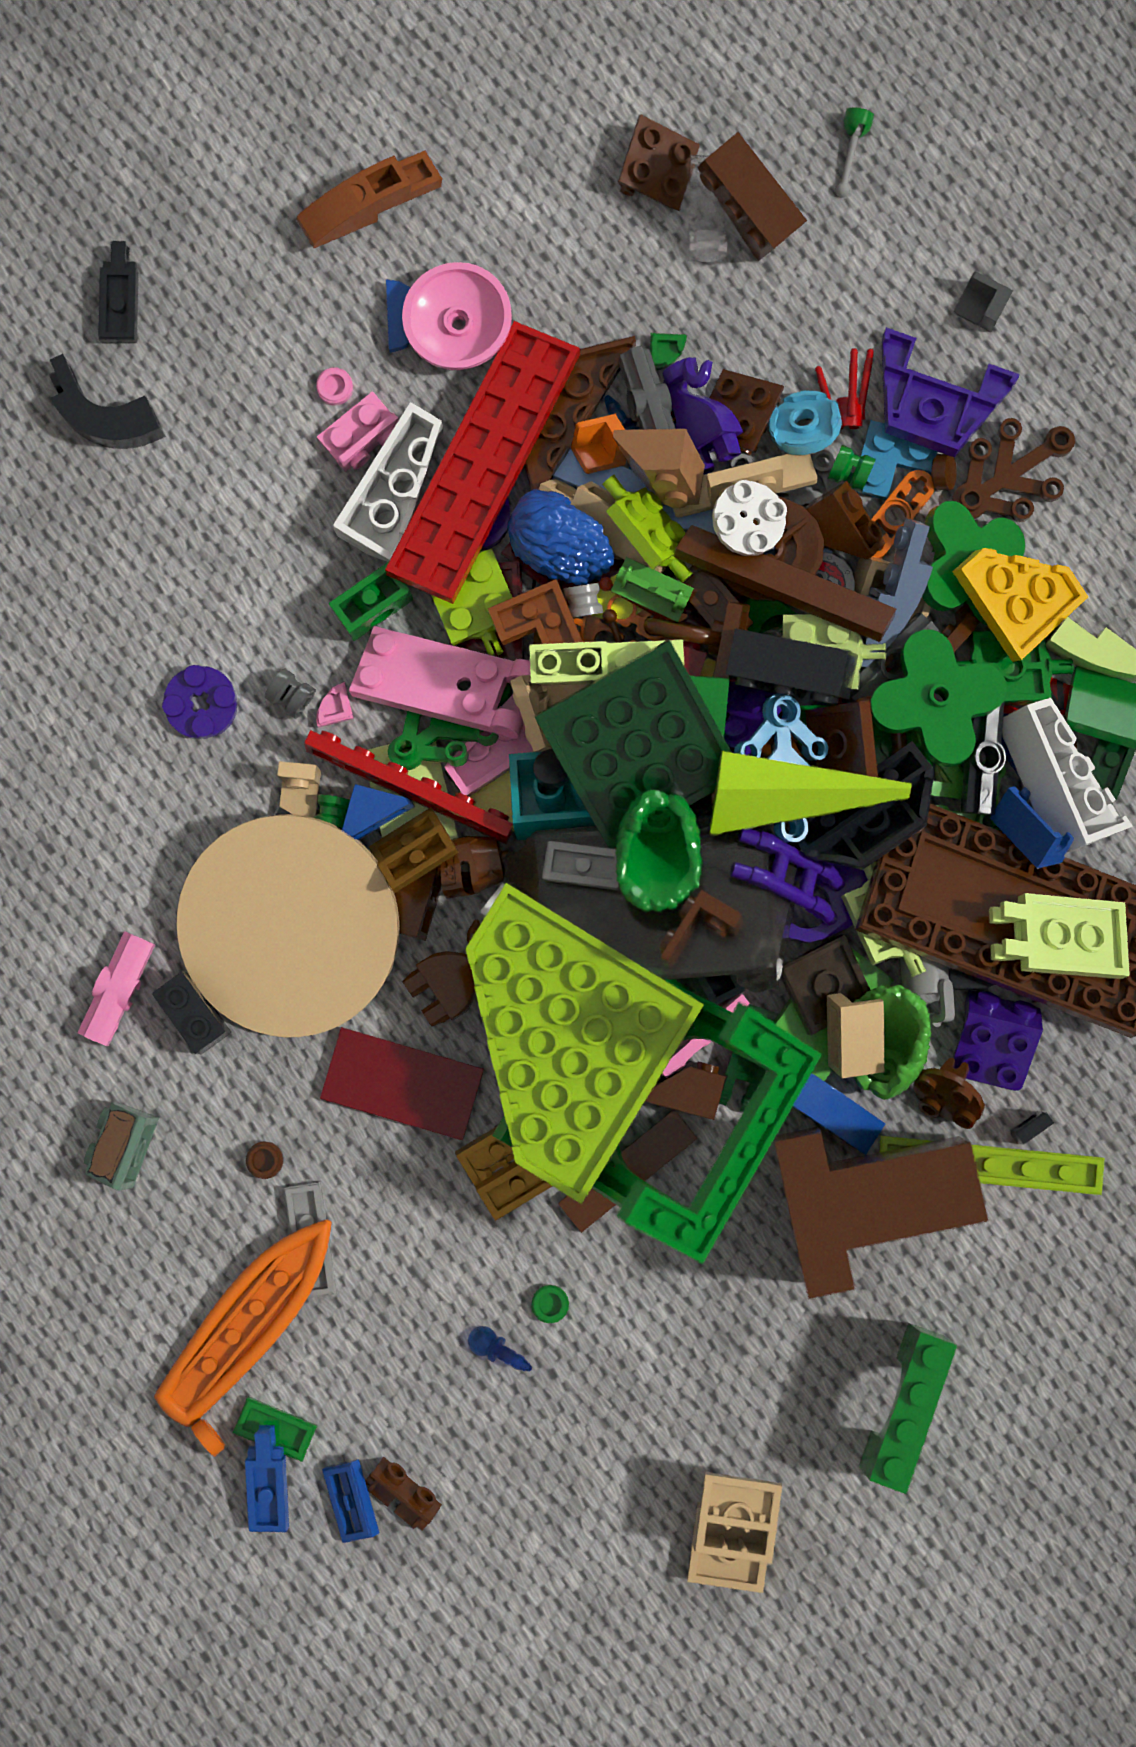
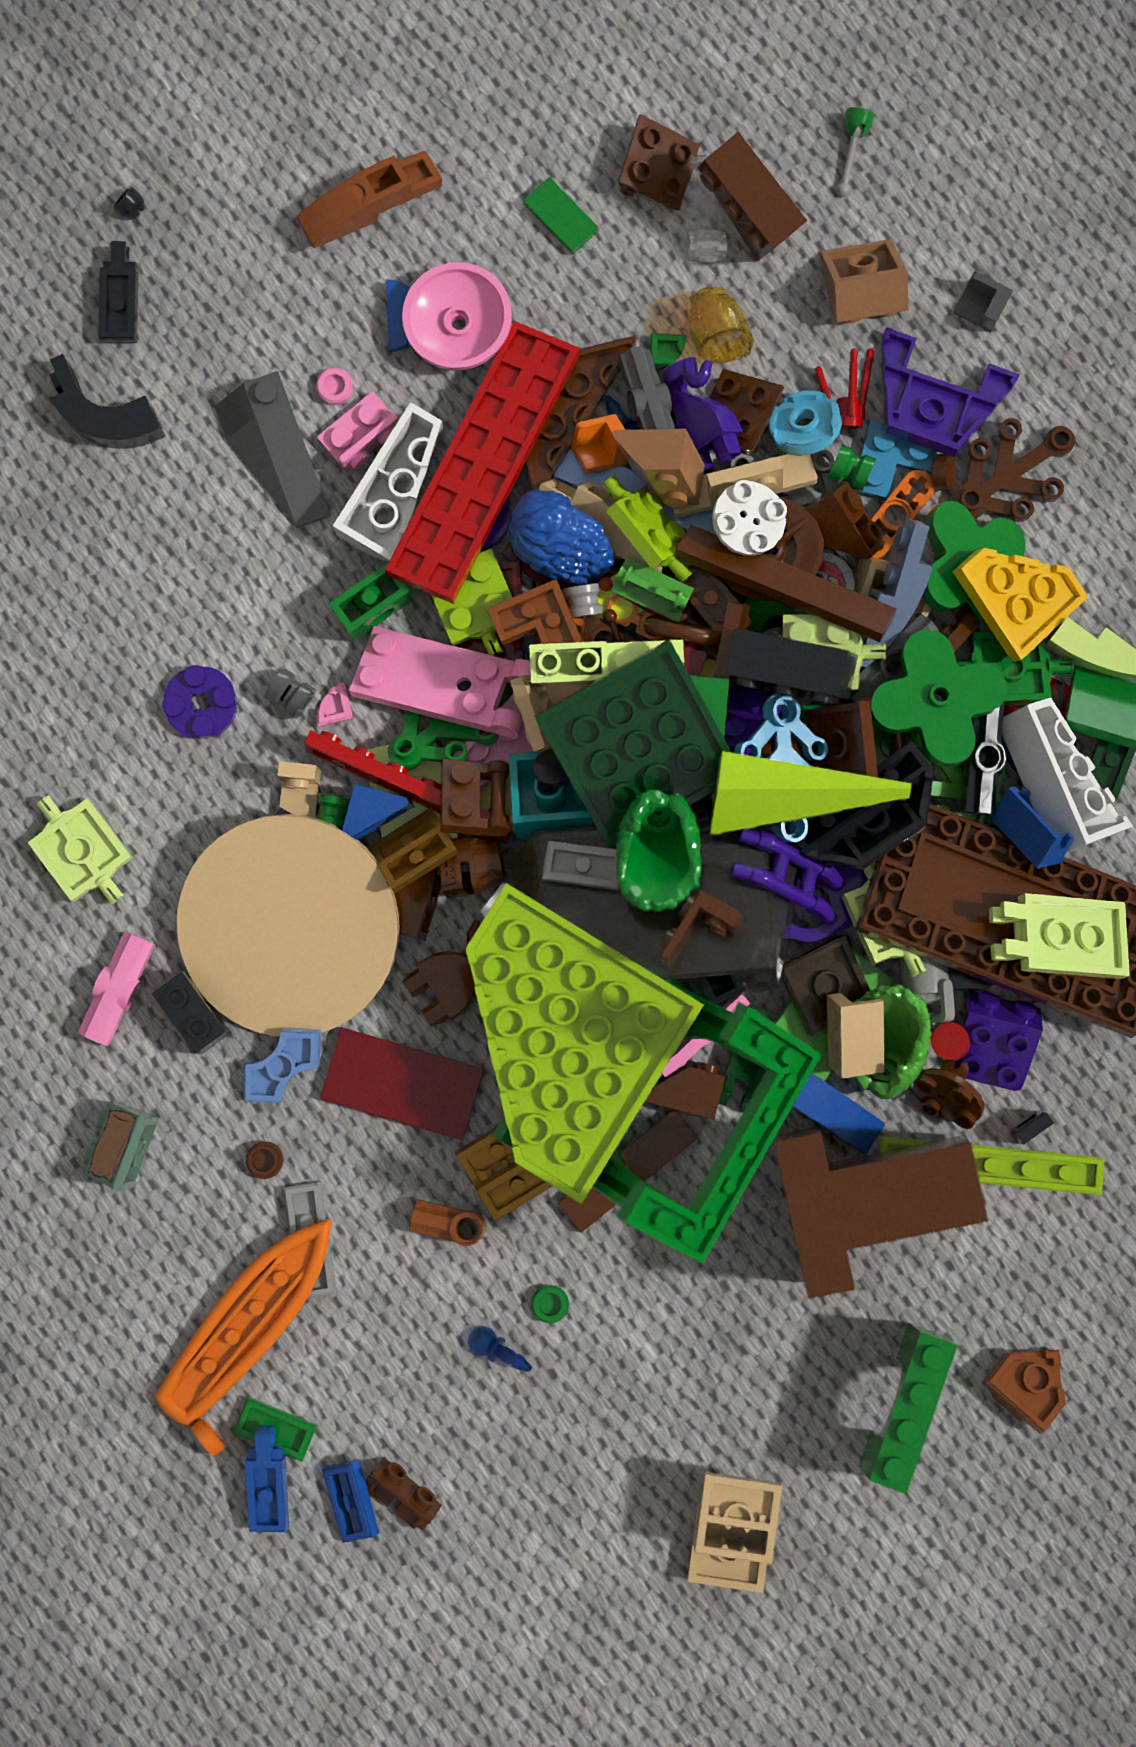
none -> yellowish green plate [27,796,133,905]
none -> black hinge [113,186,145,219]
none -> dark grey wedge [214,371,331,528]
none -> medium blue tile [243,1027,321,1103]
none -> dark orange piece [409,1199,487,1246]
none -> reddish brown plate [440,759,509,836]
none -> green tile [523,177,599,255]
none -> clear yellow helmet [687,287,754,363]
none -> medium nougat slope [820,239,909,323]
none -> red tile [931,1022,970,1062]
none -> dark orange plate [982,1350,1066,1434]

